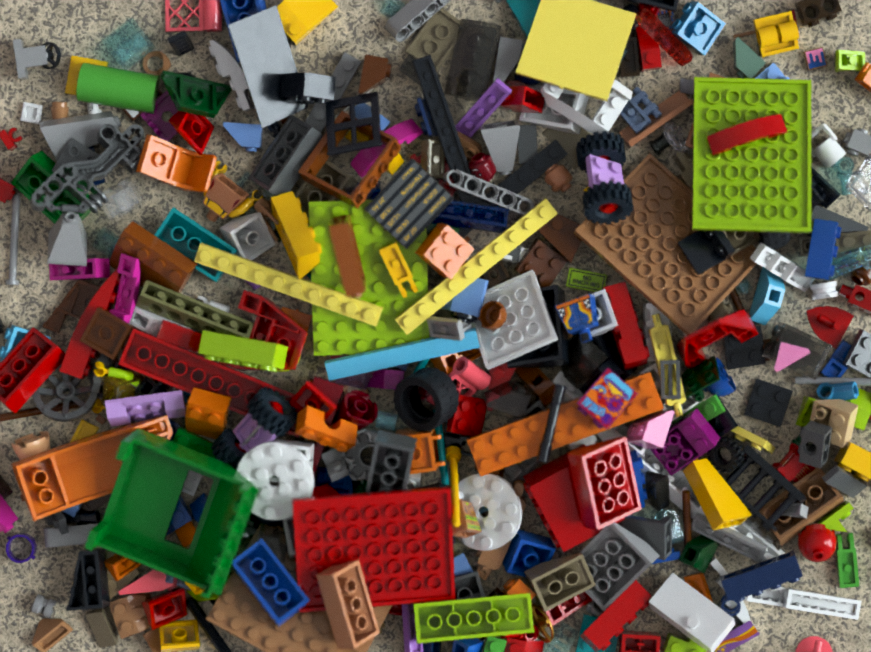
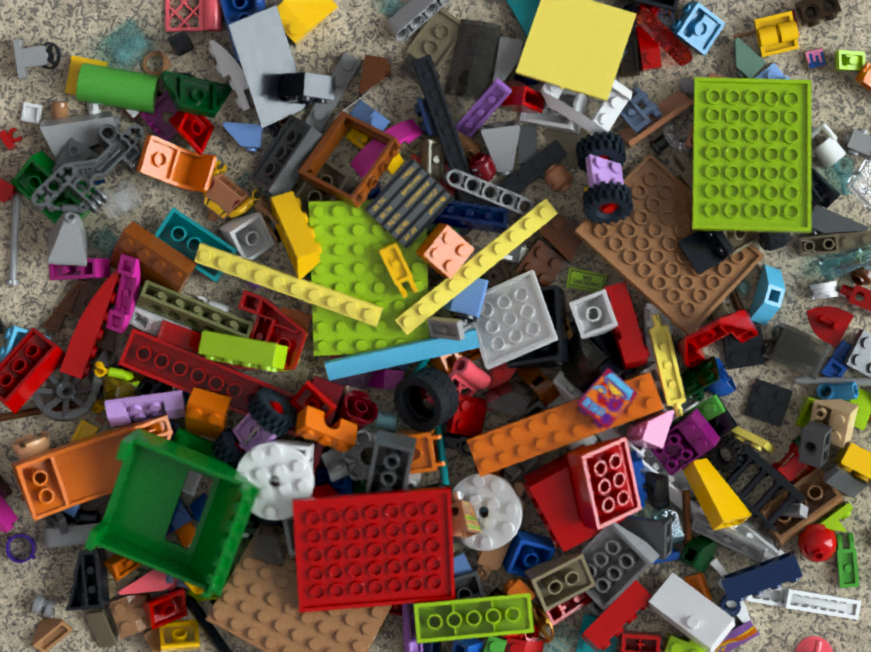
reddish brown plate [80,306,133,360] -> none
blue slope [231,538,310,628] -> none
nougat slope [316,560,380,649] -> none
black window [326,92,383,156] -> none
dark orange window [329,214,366,298] -> none
yellow piece [446,446,461,527] -> none
dark orange hair [478,301,507,330] -> none
black piece [537,384,567,463] -> none
torso [555,294,599,343] -> none
dark grey tile [660,359,681,399] -> none
red slope [706,114,787,155] -> none
white slope [750,243,815,292] -> none
bright pink slope [774,342,810,373] -> none
blue brick [805,219,842,281] -> none

